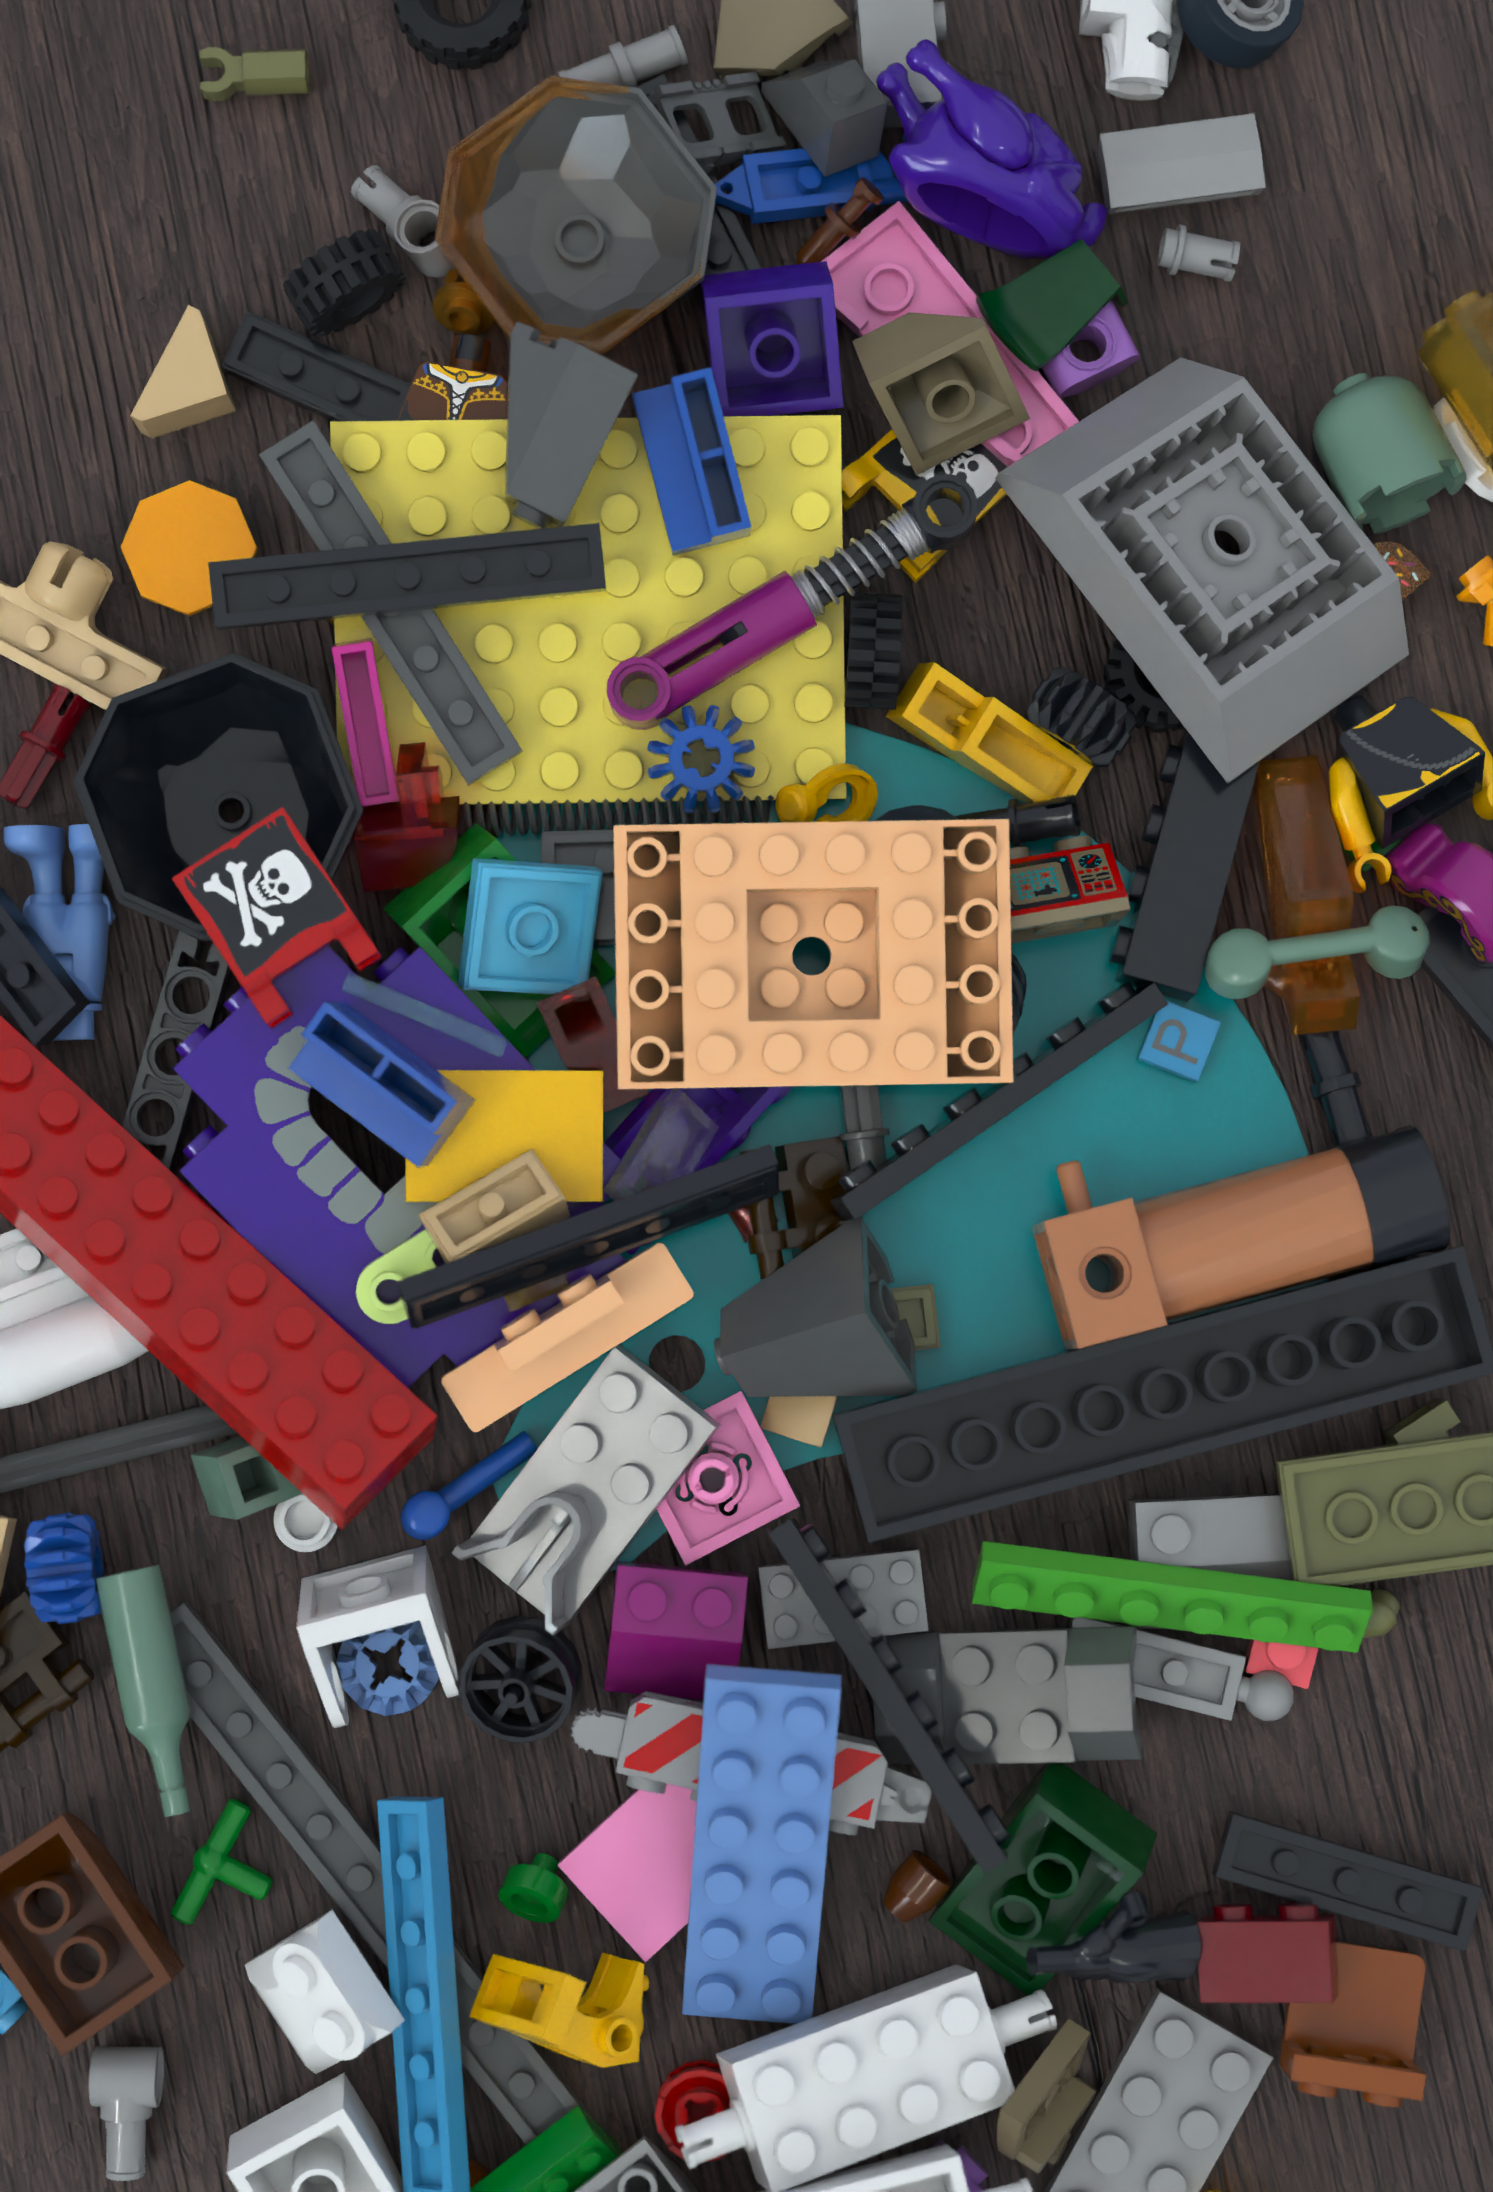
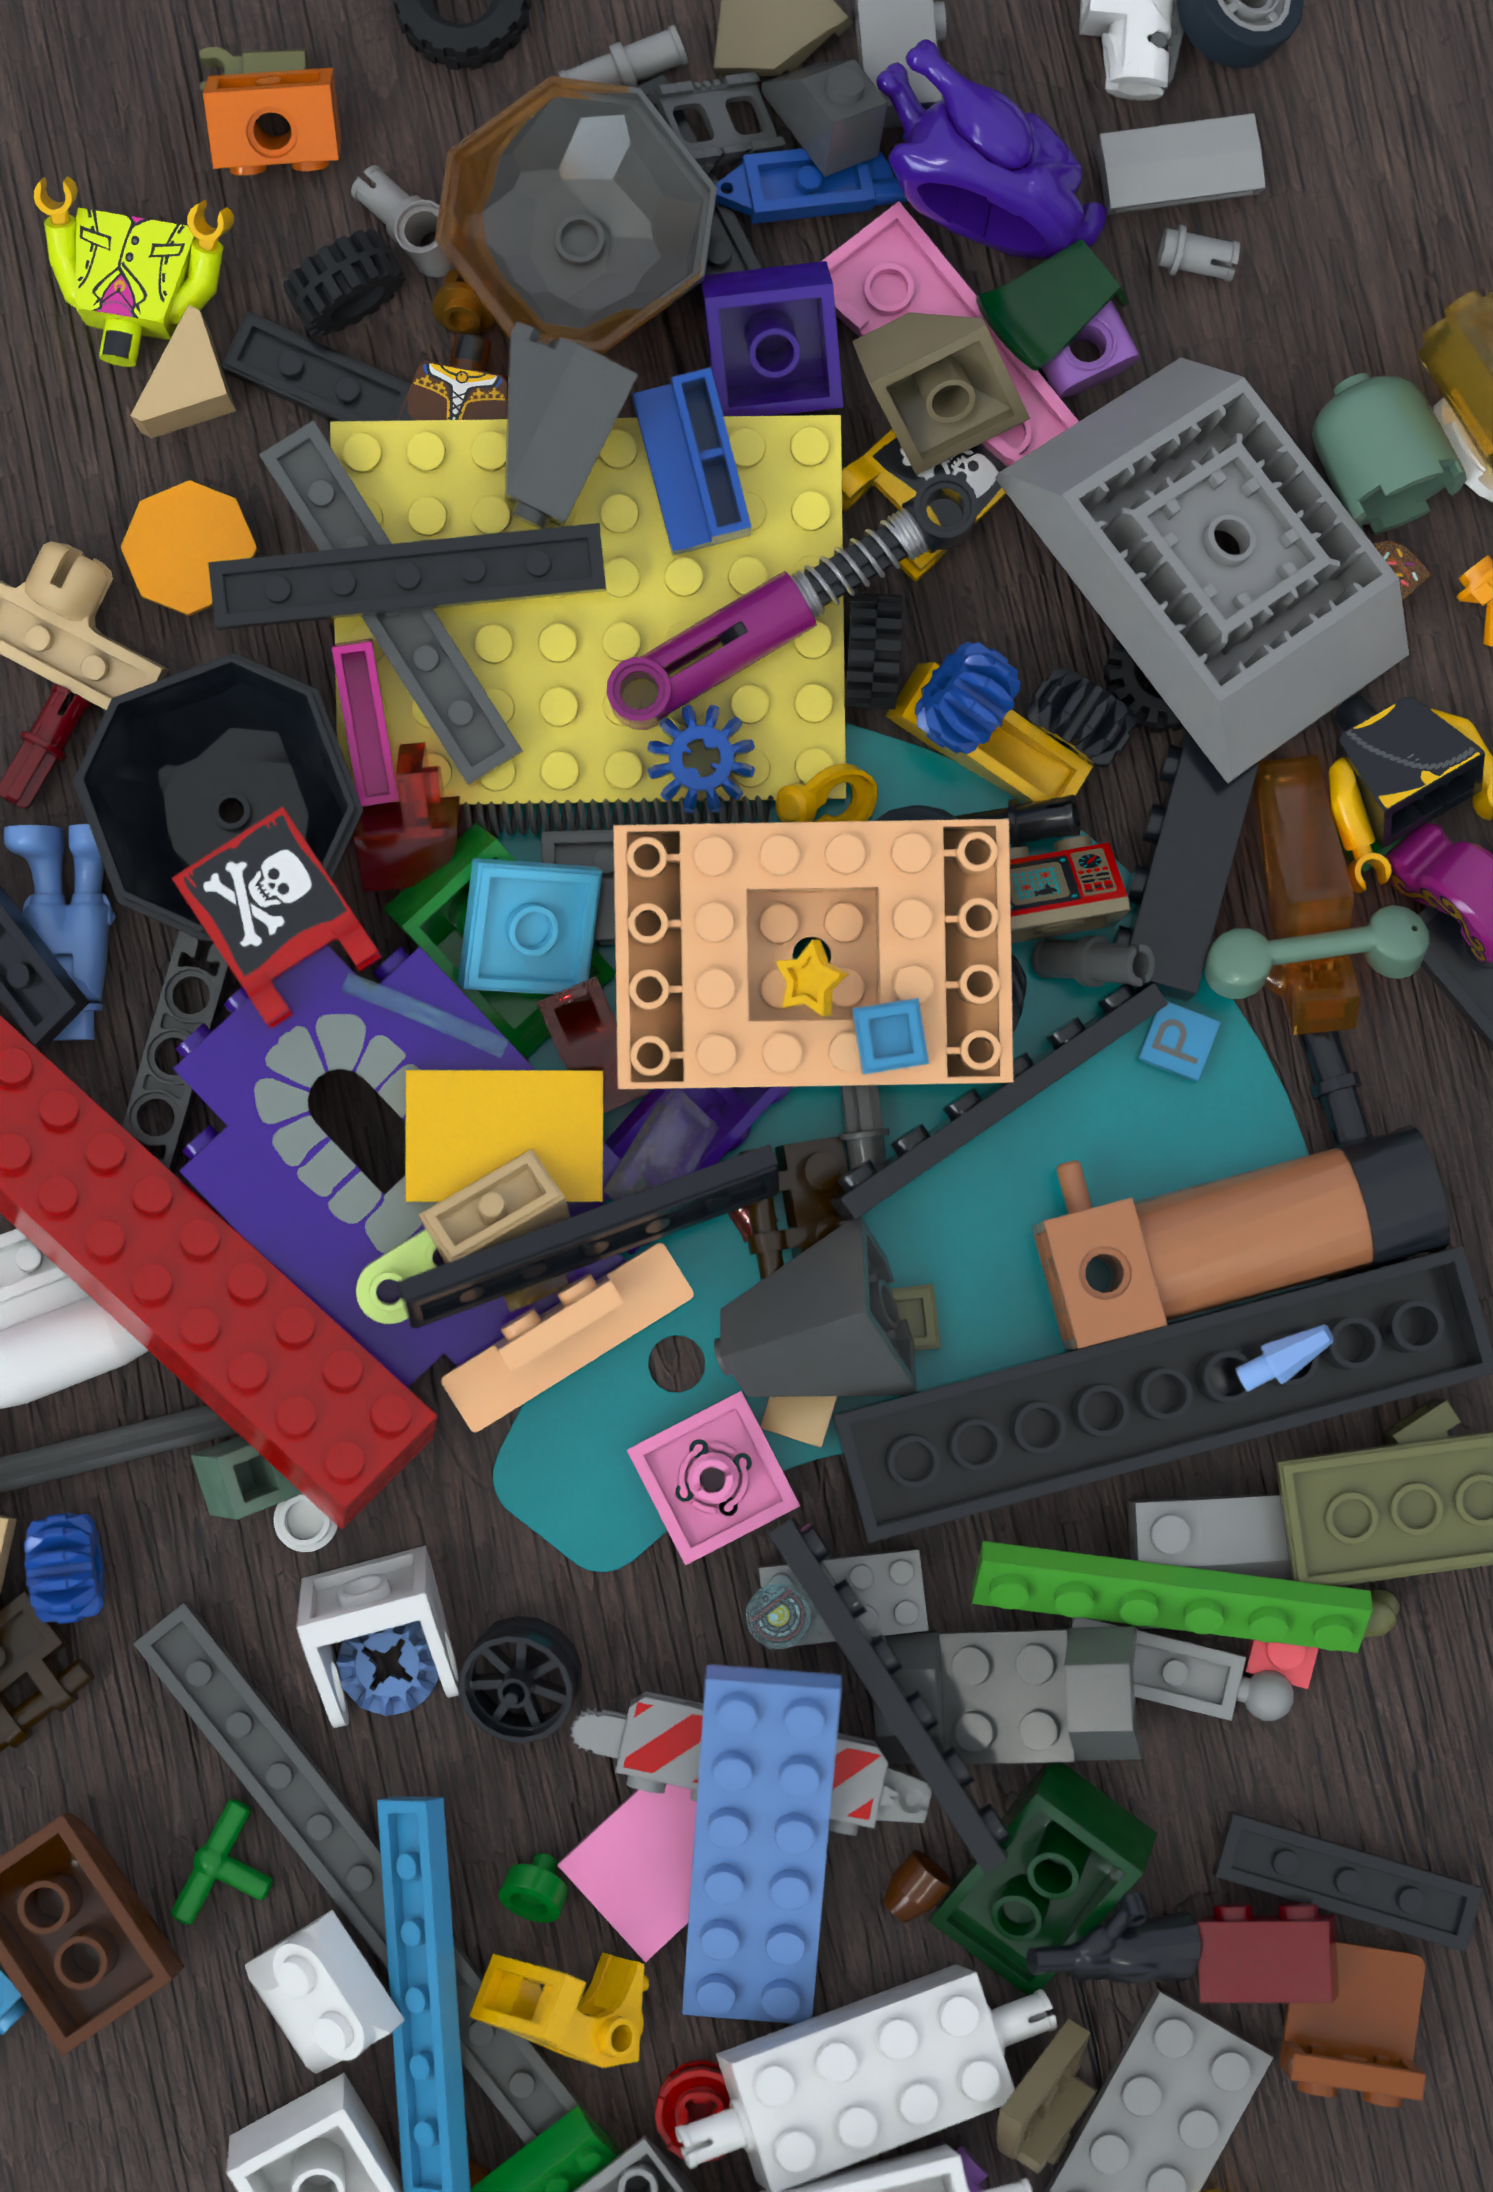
light grey pin [89,2046,164,2181] -> none
sand green piece [95,1564,191,1817] -> none
blue piece [288,1001,475,1167] -> none
blue piece [401,1431,537,1540] -> none
light grey plate [452,1344,721,1636] -> none
magenta slope [604,1561,748,1700] -> none
reddish brown piece [795,177,884,265] -> none
none -> neon yellow torso [34,177,234,367]
none -> orange brick [203,68,342,176]
none -> clear light blue tile [746,1582,811,1649]
none -> yellow piece [775,939,849,1017]
none -> dark azure tile [852,998,929,1074]
none -> blue gear [915,642,1021,754]
none -> dark grey pin [1032,935,1155,987]
none -> light blue bar [1236,1325,1334,1391]

